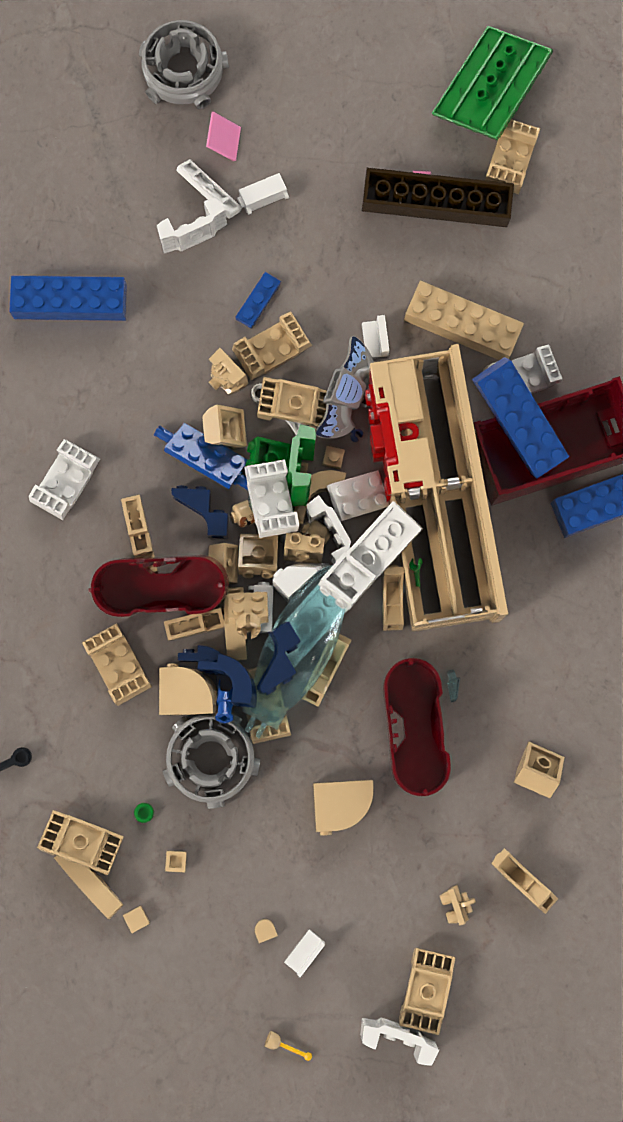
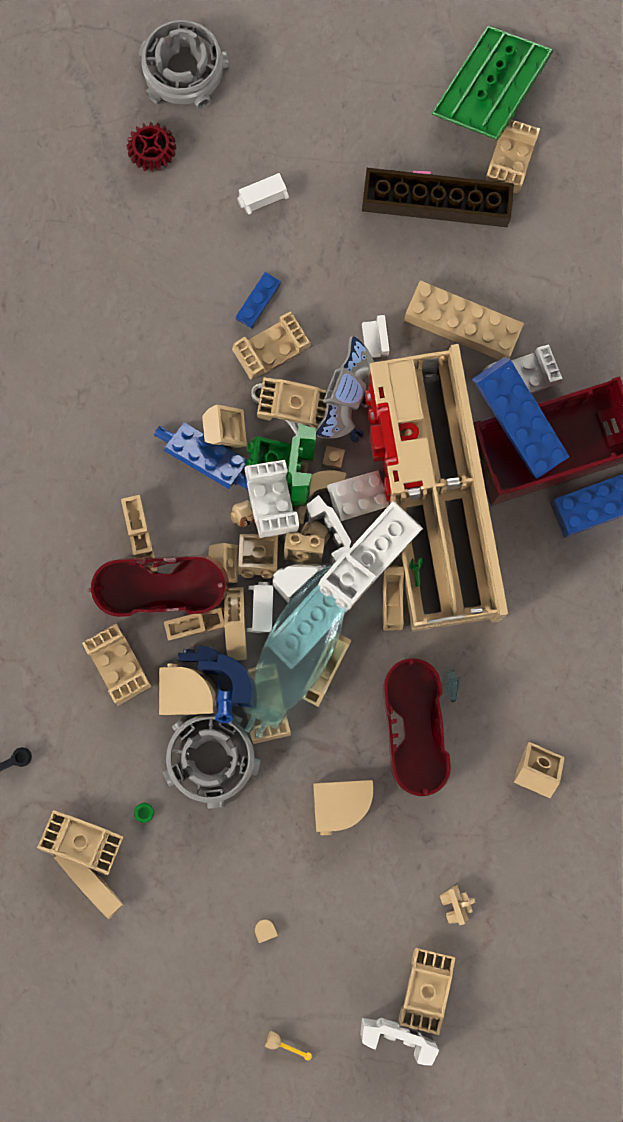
blue brick [10,276,127,321] -> none
white plate [29,439,100,520] -> none
tan tile [123,905,150,933] -> none
white plate [157,198,227,254] -> none
tan plate [165,851,187,872] -> none
dark blue arch [171,485,229,539] -> none
white plate [176,159,242,219] -> none
bright pink piece [206,112,241,161] -> none
tan brick [209,348,249,395] -> none
tan plate [228,592,268,639] -> none
dark blue arch [257,621,301,695] -> none
white panel [284,929,325,977] -> none
tan arch [491,848,558,914] -> none
none -> dark red gear [126,121,176,173]

